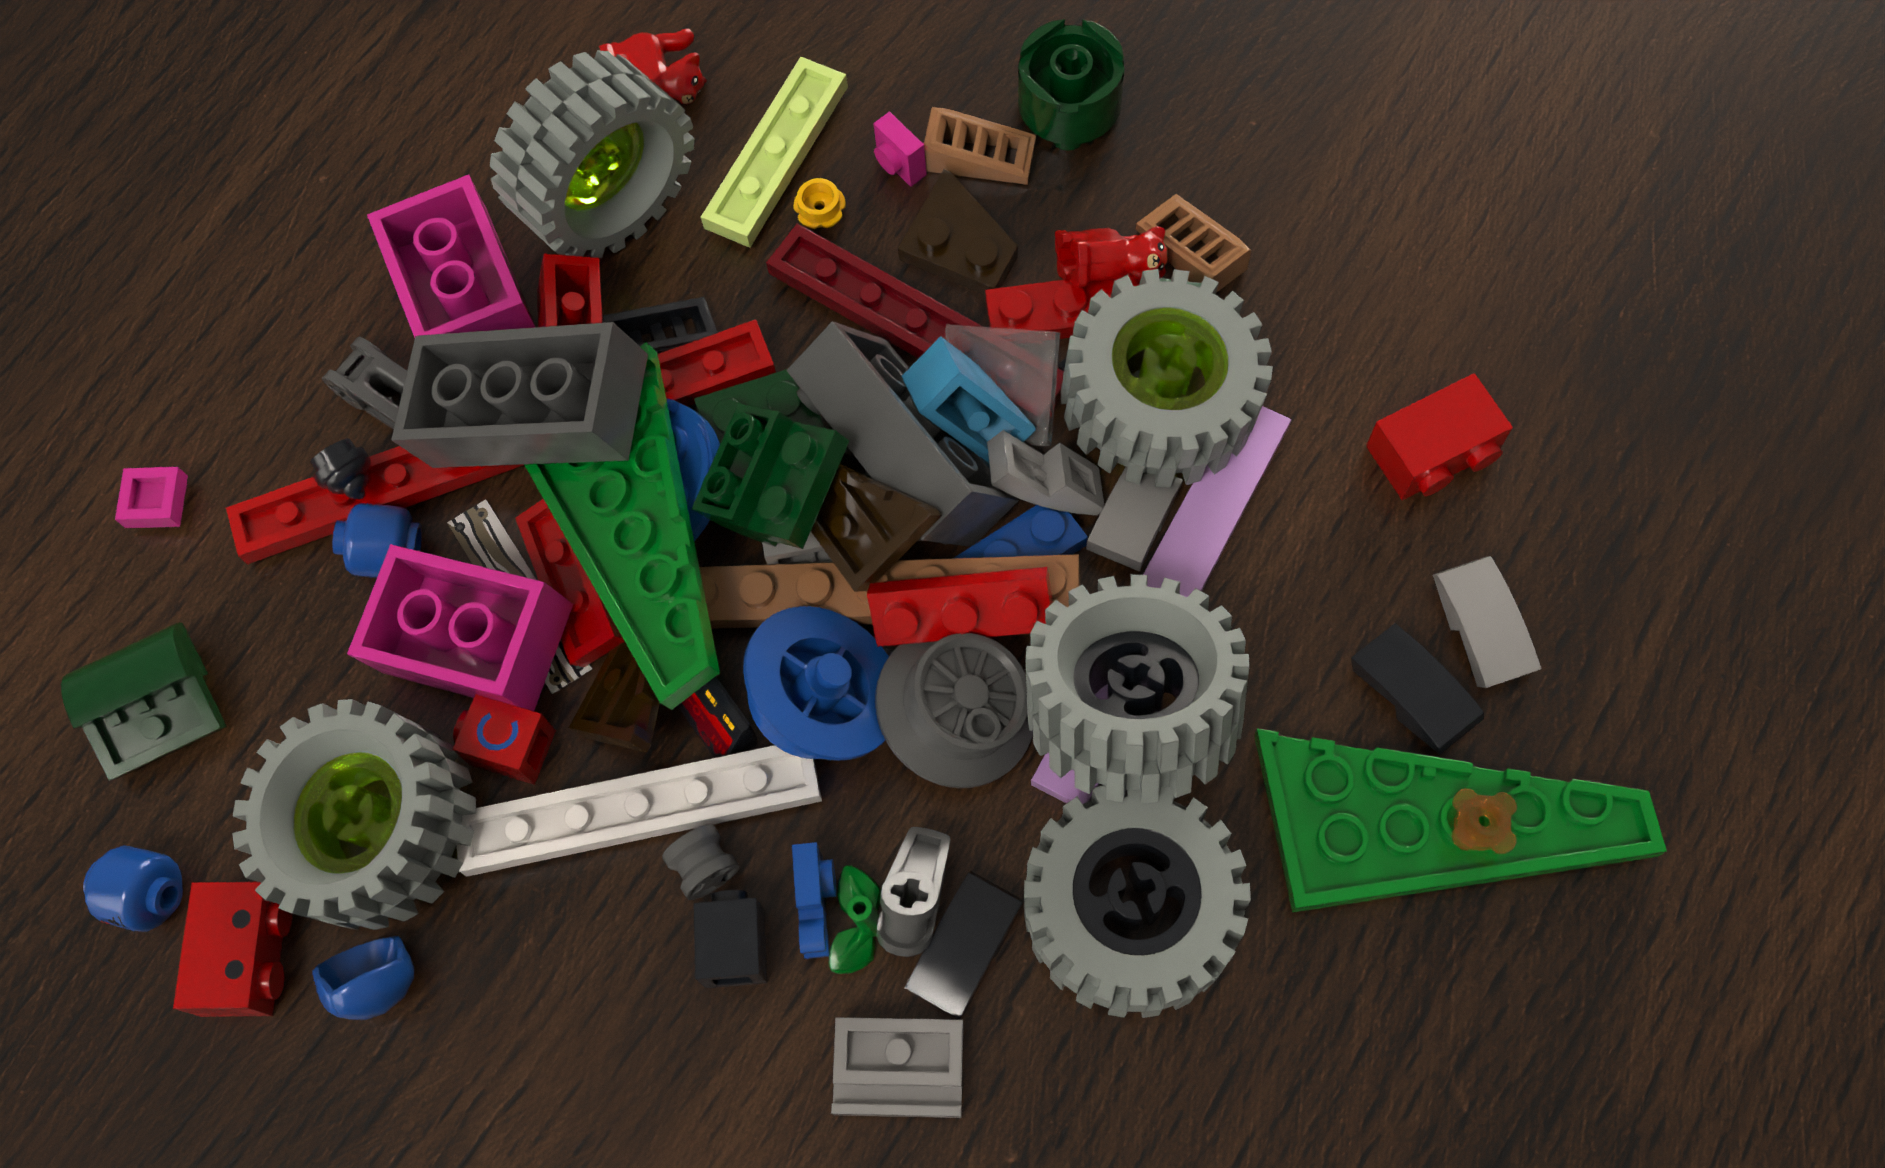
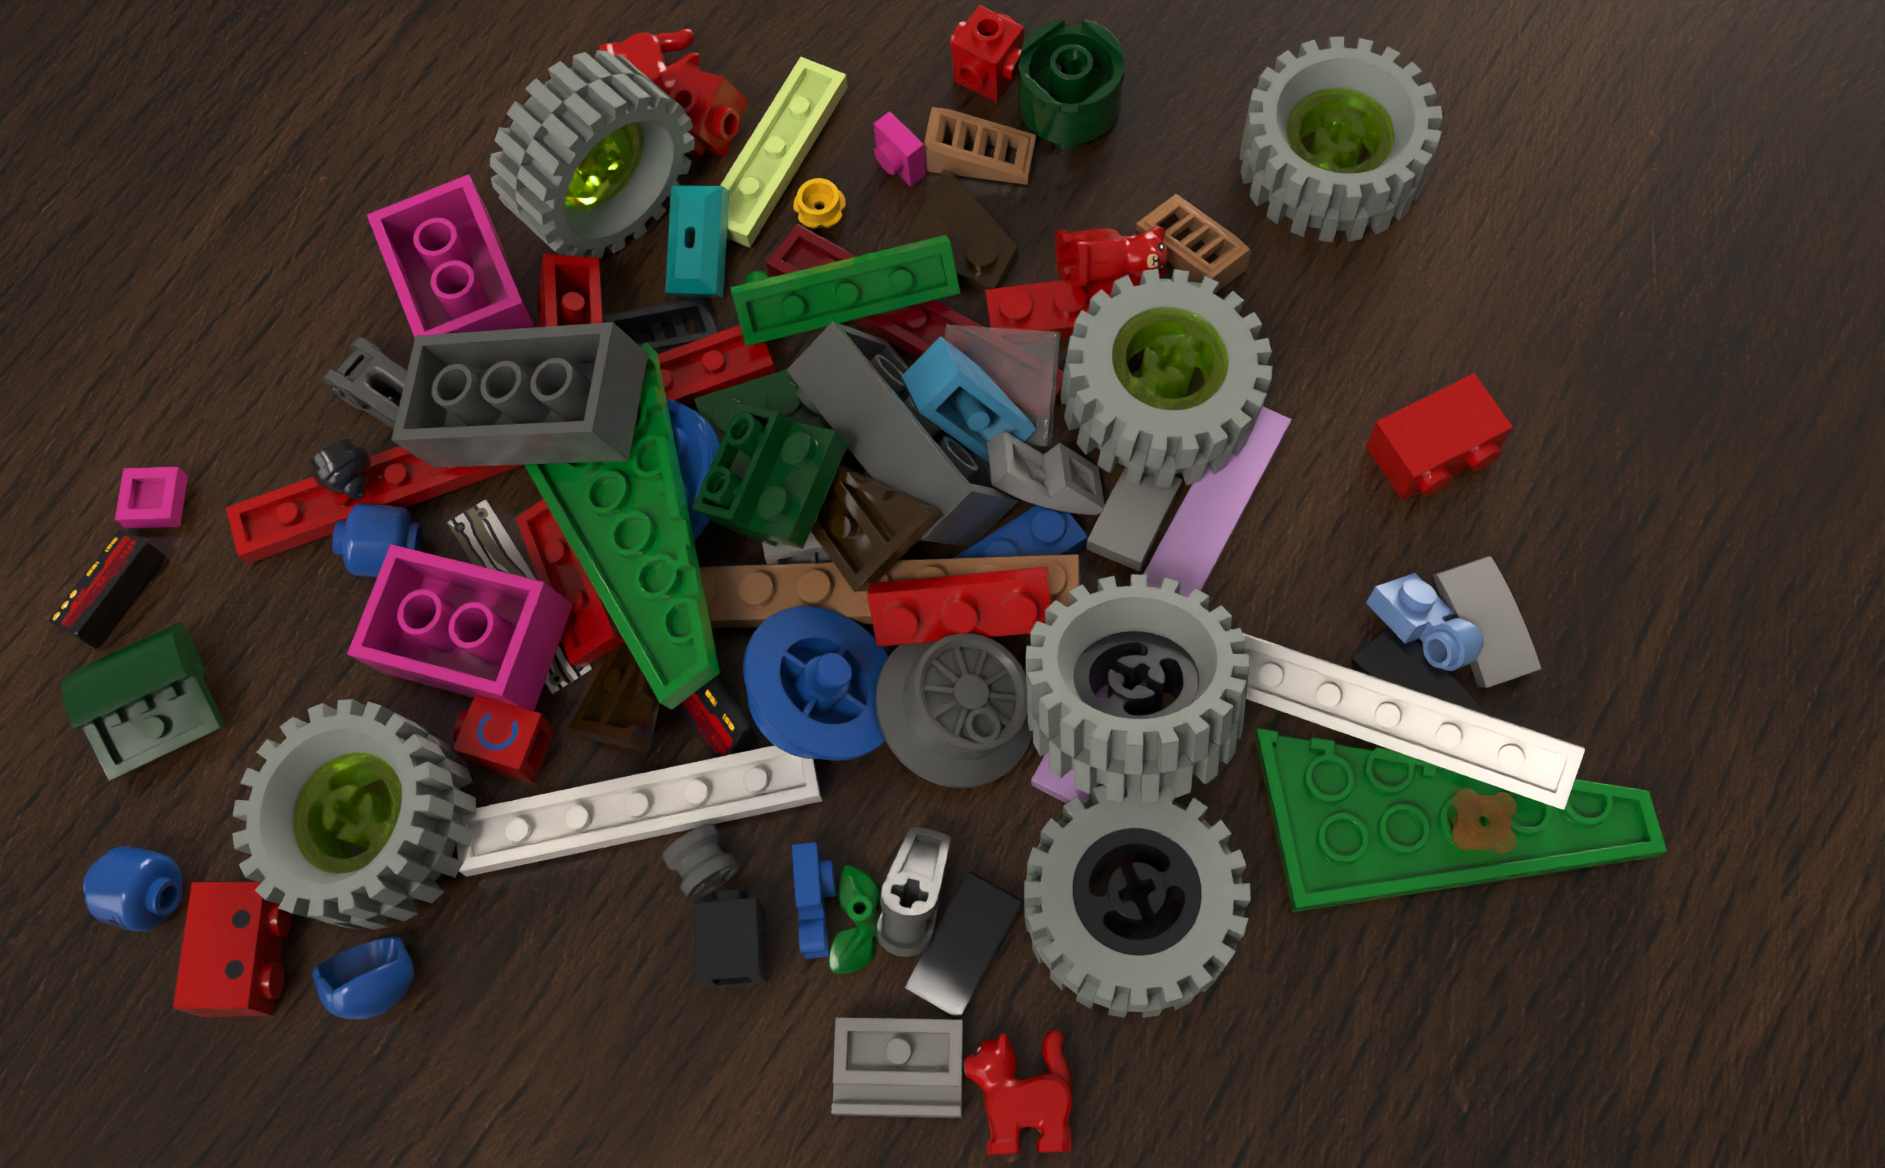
none -> black slope [49,529,166,649]
none -> teal piece [665,186,729,298]
none -> red brick [669,66,749,158]
none -> green piece [730,235,960,346]
none -> red brick [949,5,1024,103]
none -> red animal [964,1029,1073,1155]
none -> white plate [1231,629,1585,810]
none -> light grey wheel [1239,37,1442,242]
none -> medium blue plate [1366,573,1483,671]

